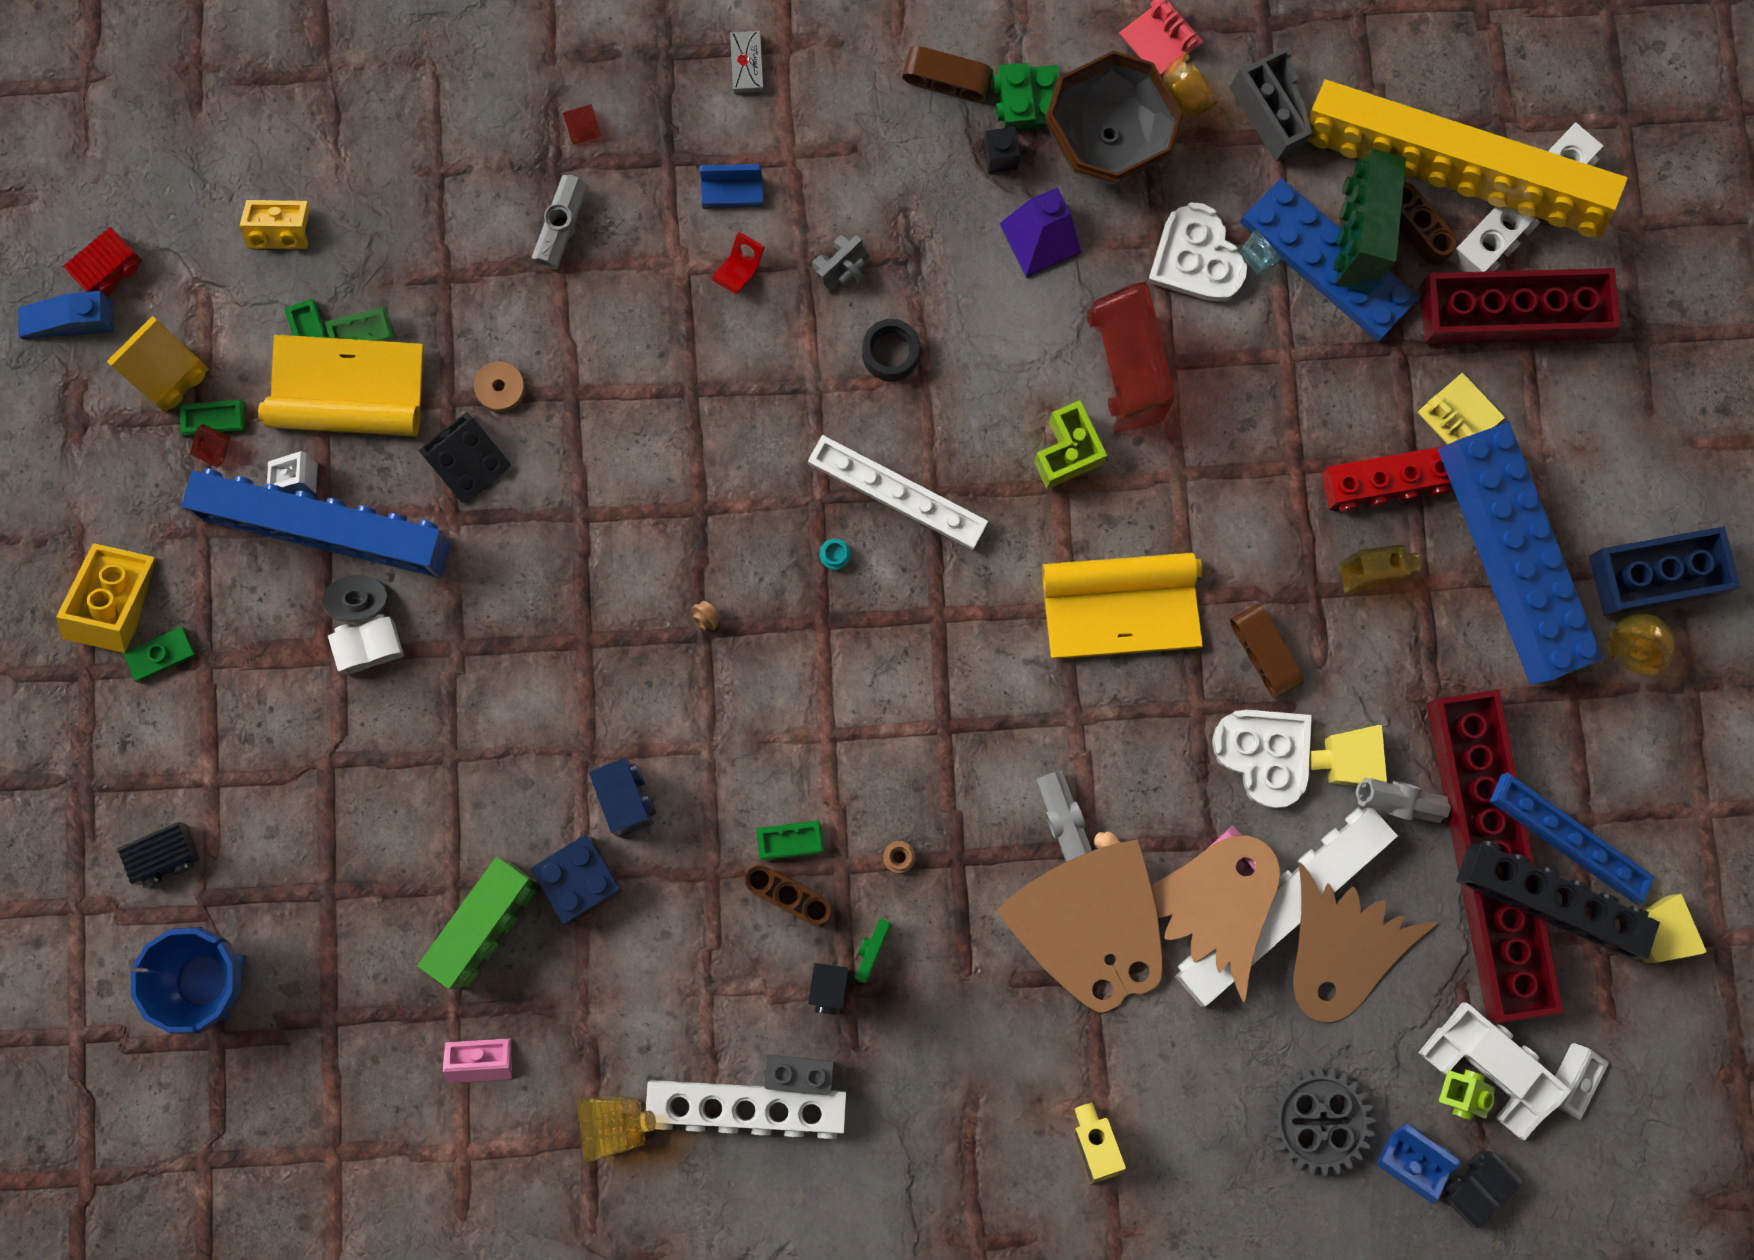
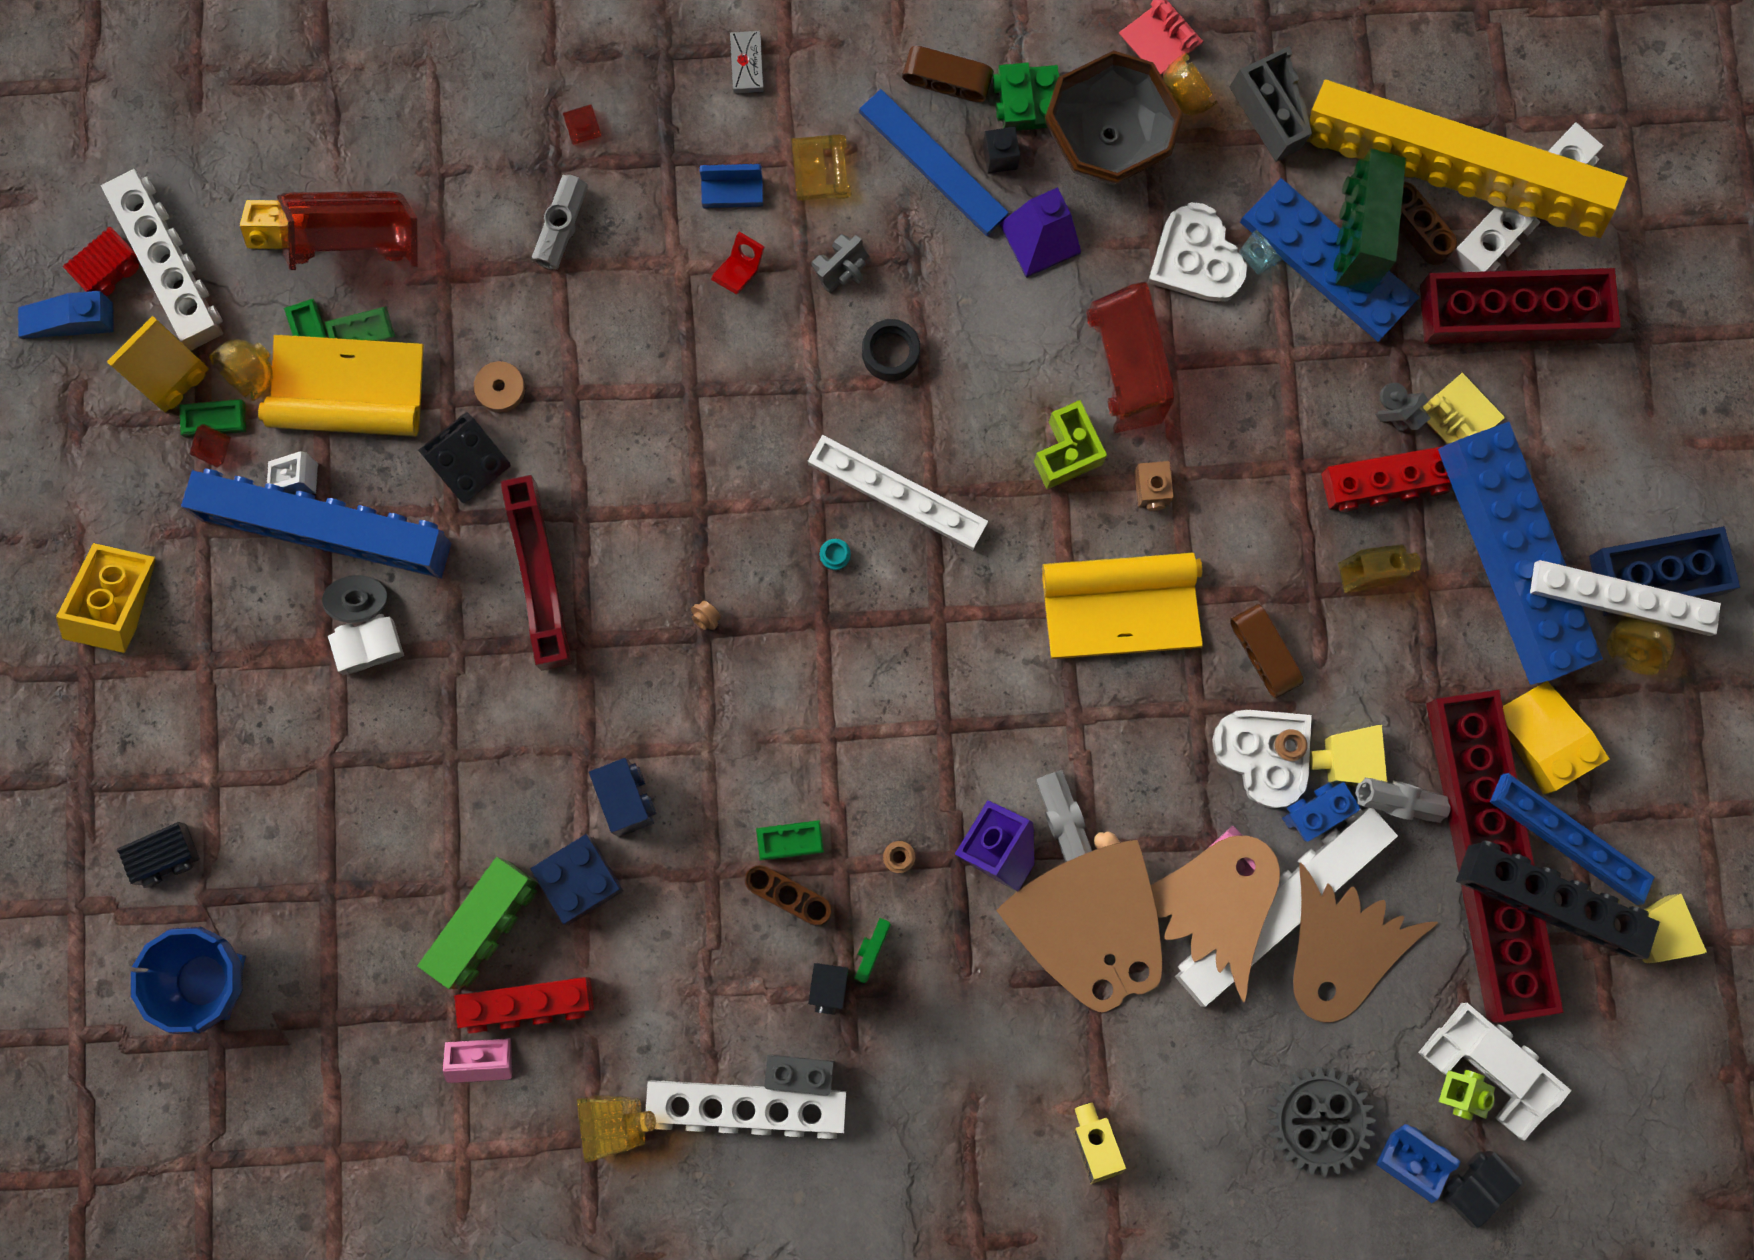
green plate [123,626,197,683] -> none
white slope [1555,1043,1609,1120] -> none
none -> white brick [101,169,223,351]
none -> clear yellow cylinder [209,339,273,402]
none -> clear red windscreen [277,191,418,270]
none -> red brick [454,977,594,1034]
none -> dark red arch [500,475,572,671]
none -> clear yellow plate [791,134,852,201]
none -> blue tile [859,89,1009,236]
none -> dark purple slope [955,800,1034,892]
none -> medium nougat brick [1134,461,1174,511]
none -> medium nougat plate [1275,729,1308,762]
none -> blue bracket [1282,782,1360,842]
none -> dark grey hips [1375,383,1430,431]
none -> yellow slope [1503,681,1610,794]
none -> white plate [1530,560,1721,636]

